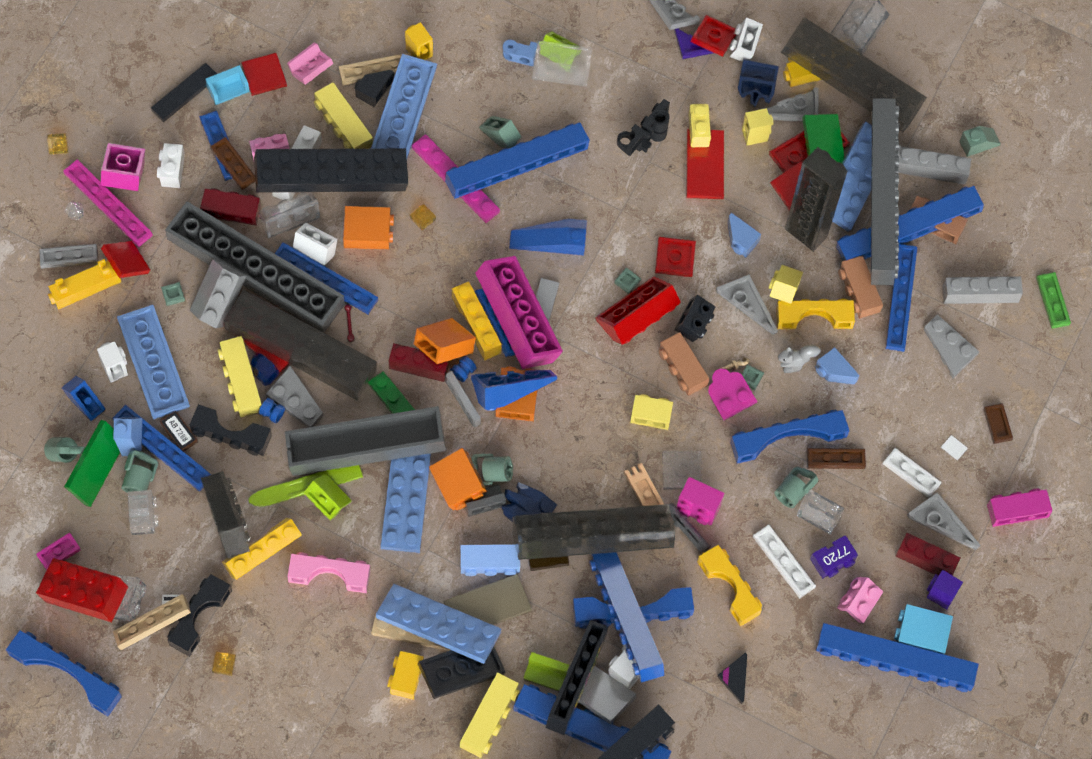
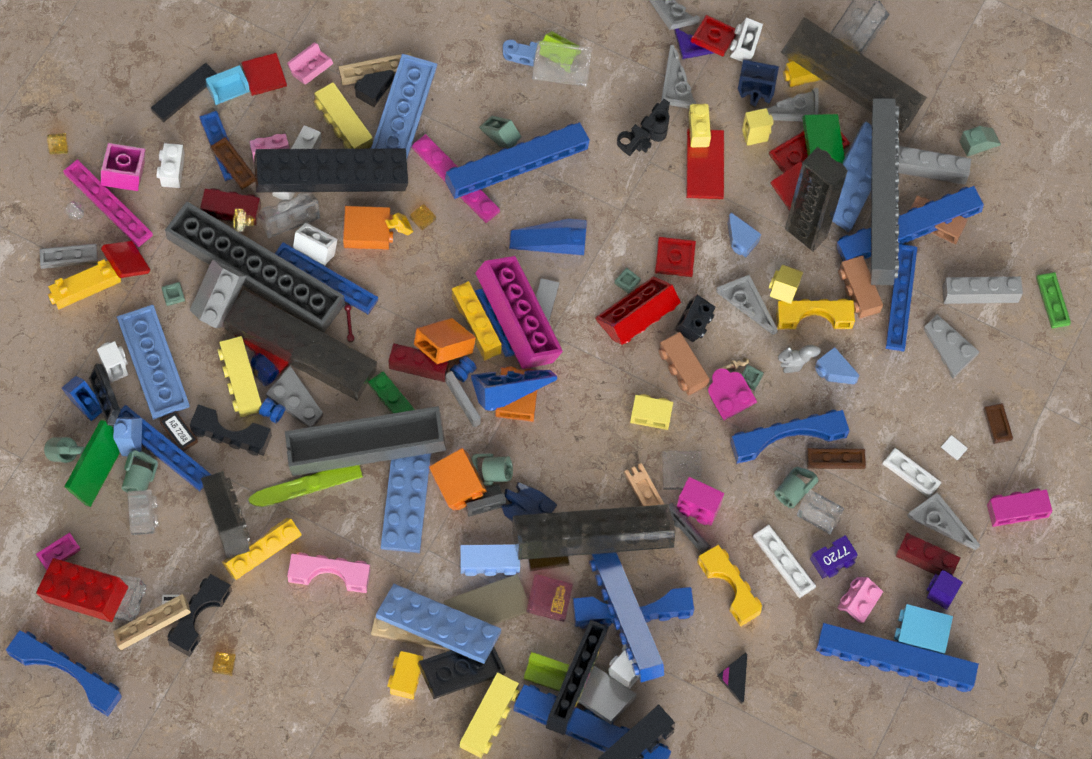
lime panel [304,474,352,520] -> none
yellow brick [405,22,433,60] -> none
none -> black tile [89,363,121,426]
none -> clear yellow tile [233,209,254,232]
none -> yellow plate [385,213,414,235]
none -> clear pink tile [526,574,573,622]
none -> light grey wing [661,45,696,108]

